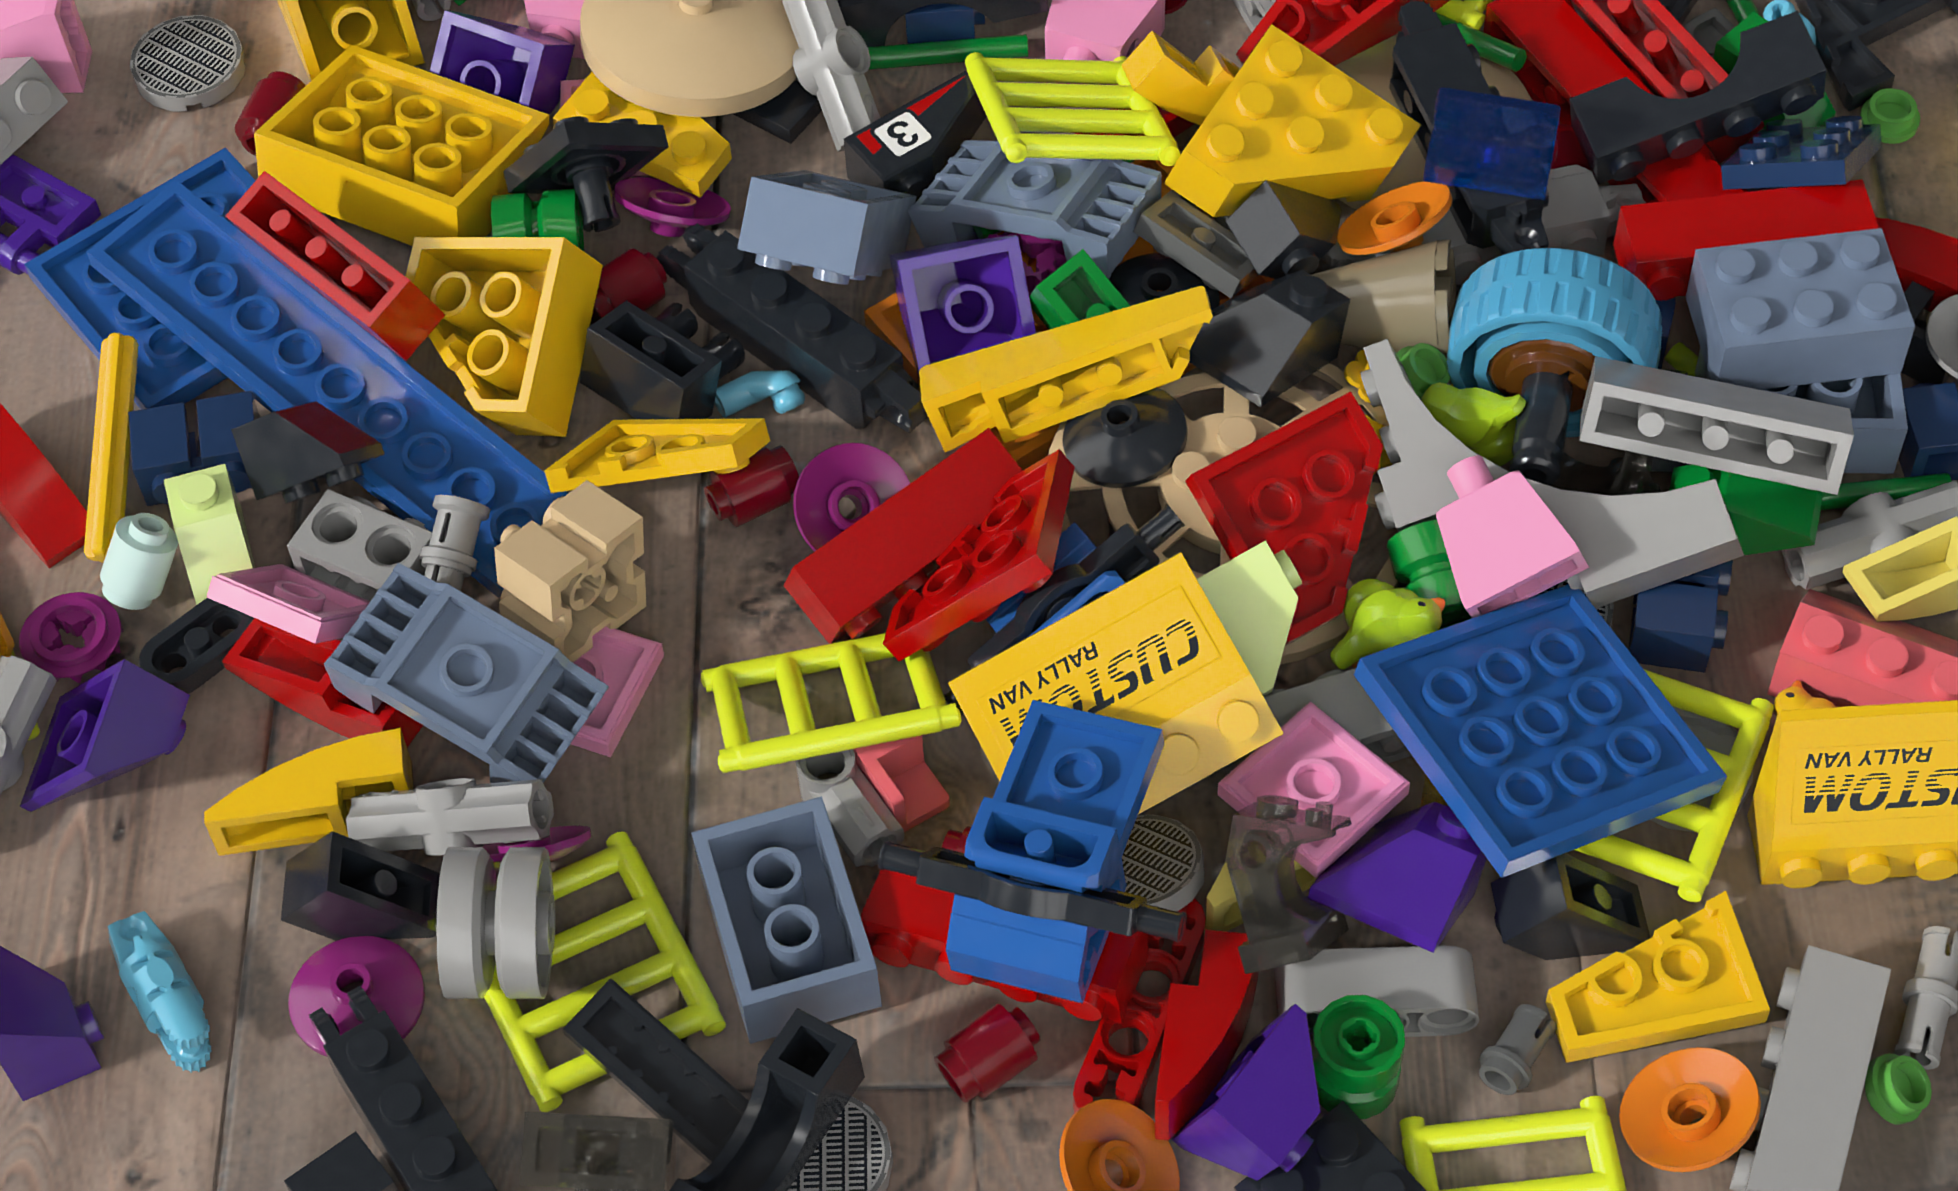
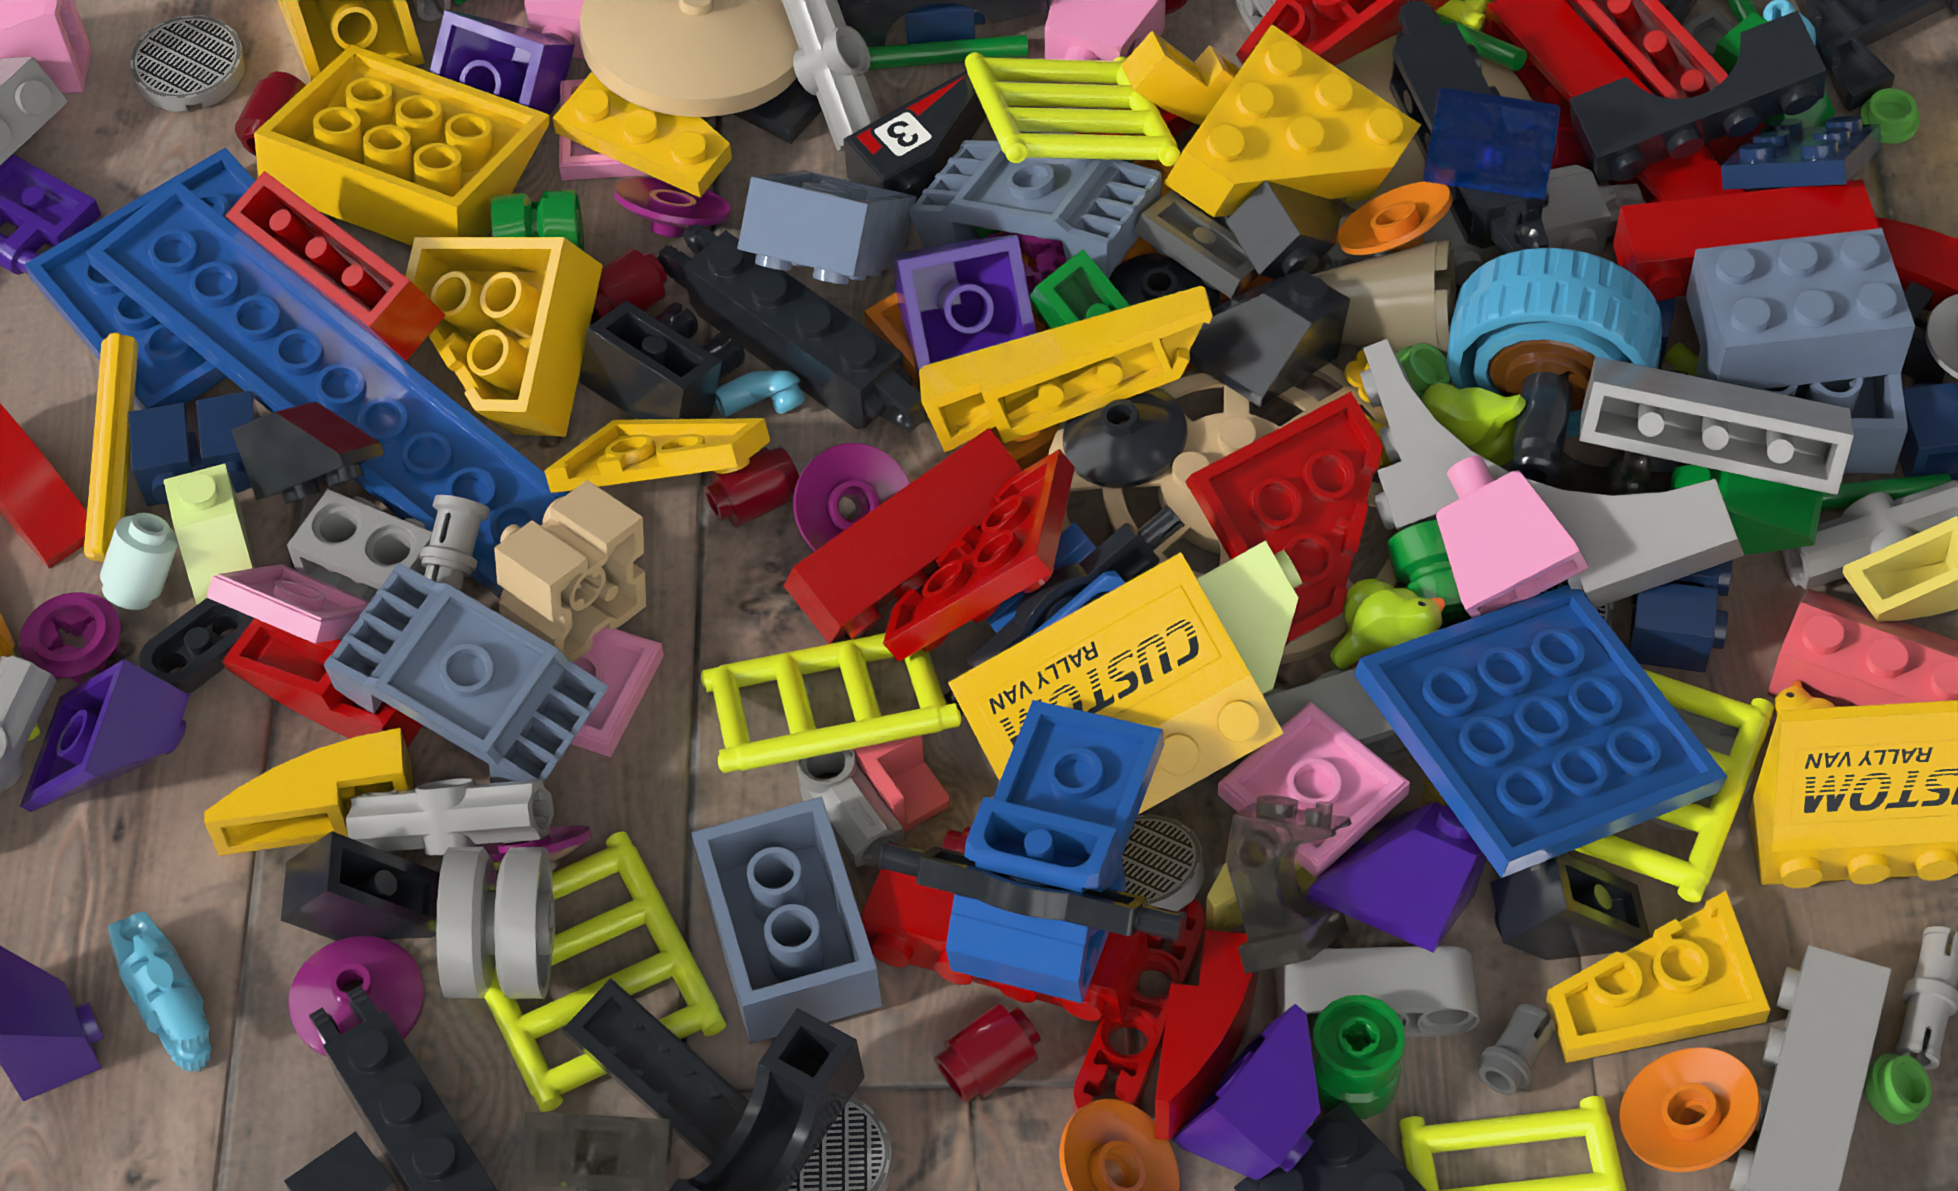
black plate [503,116,669,232] -> none

